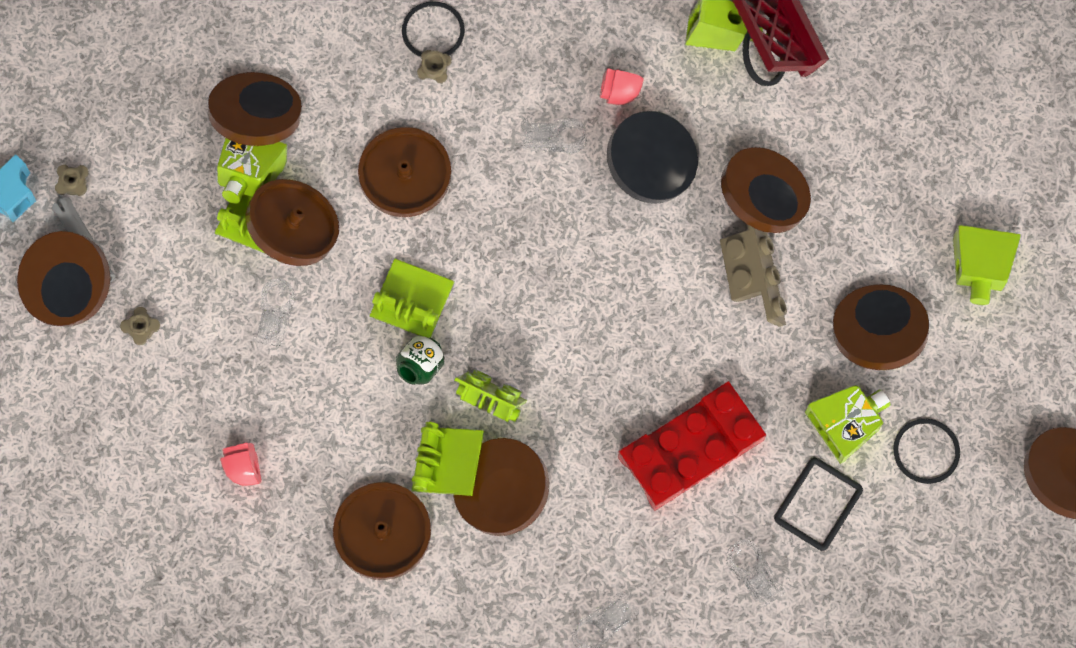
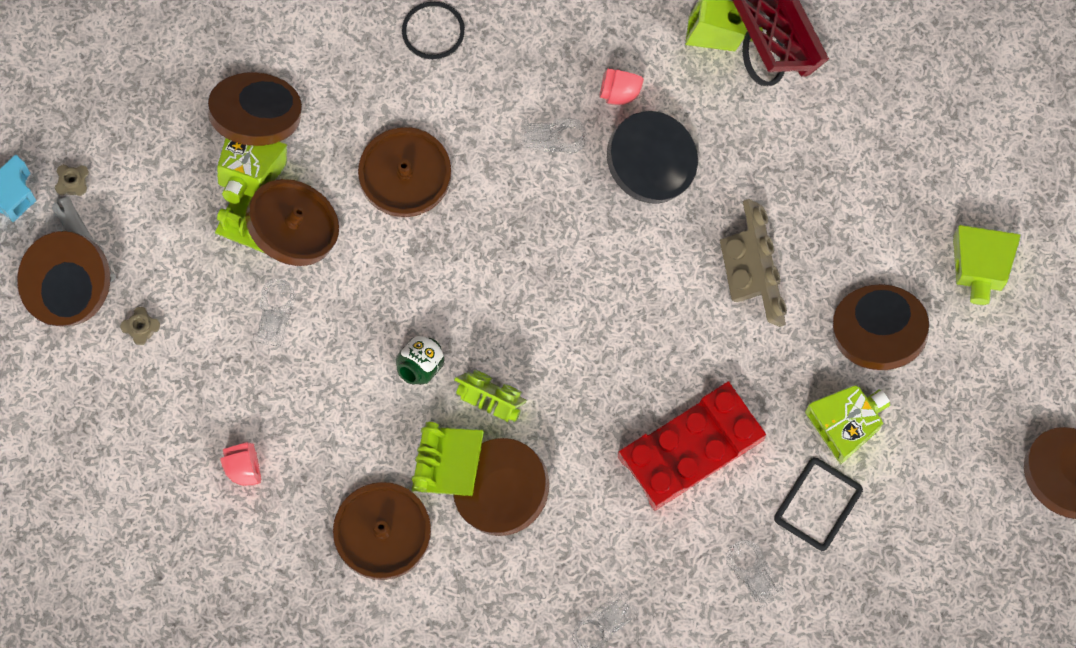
lime hinge [369,259,455,338] -> none
dark tan plate [417,50,452,84] -> none
reddish brown piece [721,147,811,233] -> none
black piece [893,419,960,484] -> none

